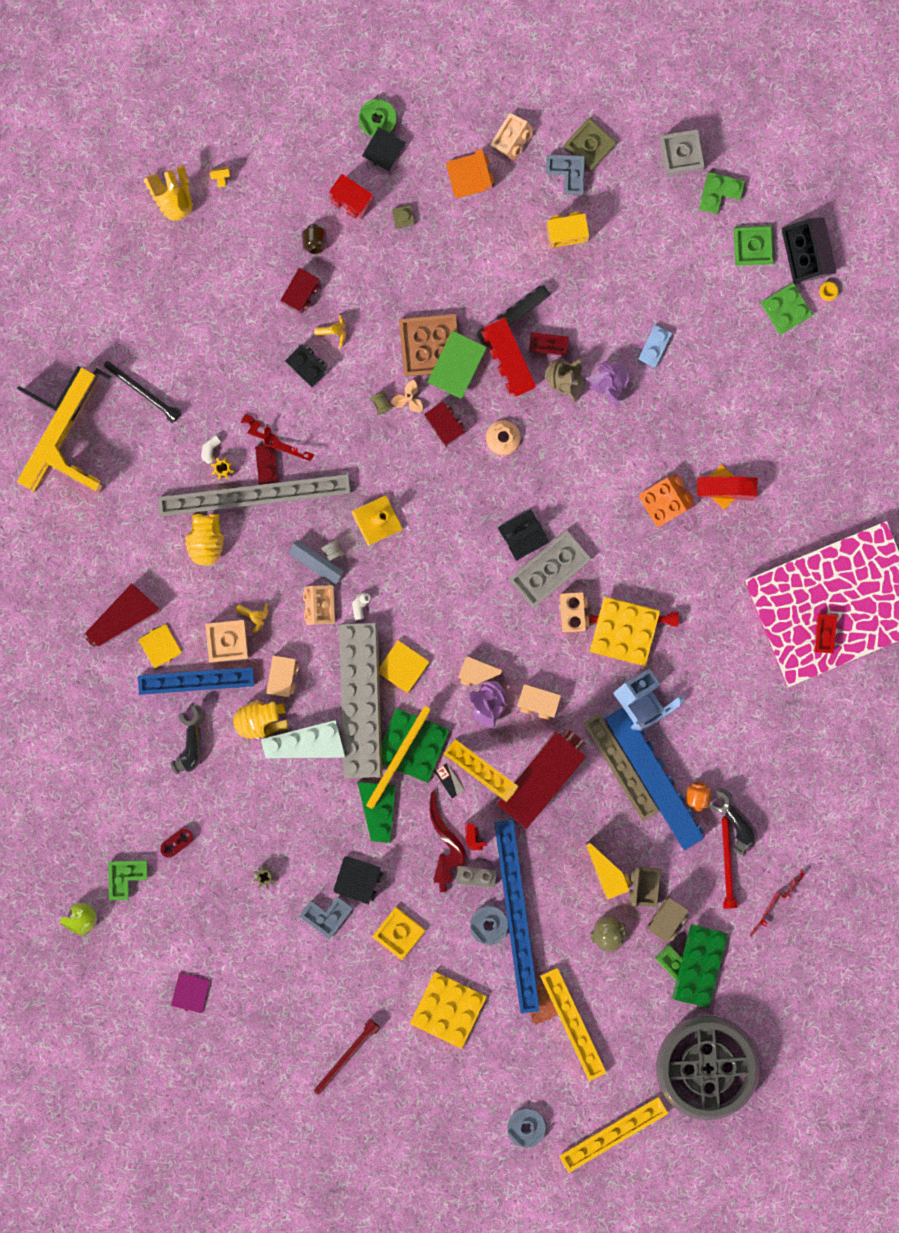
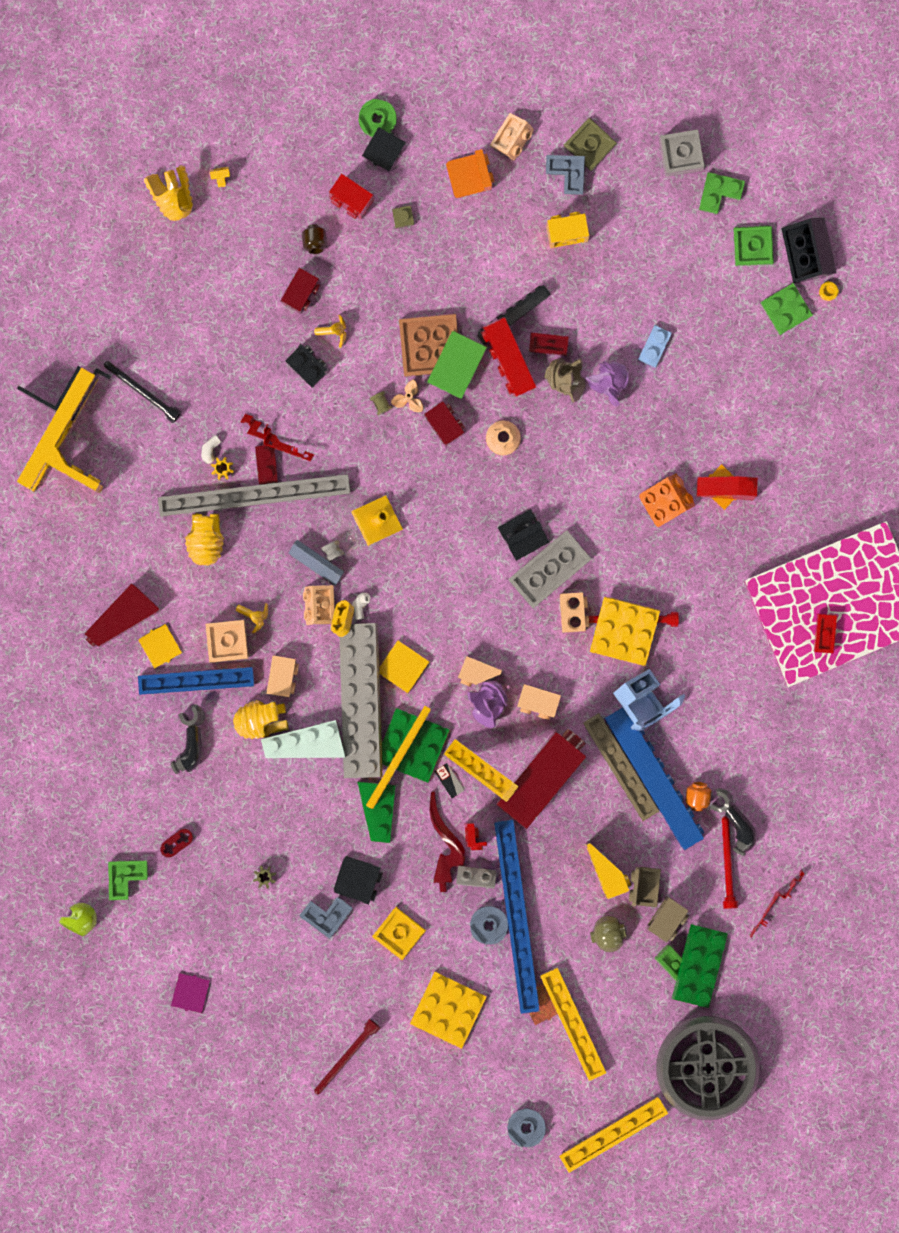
none -> yellow beam [331,600,354,637]

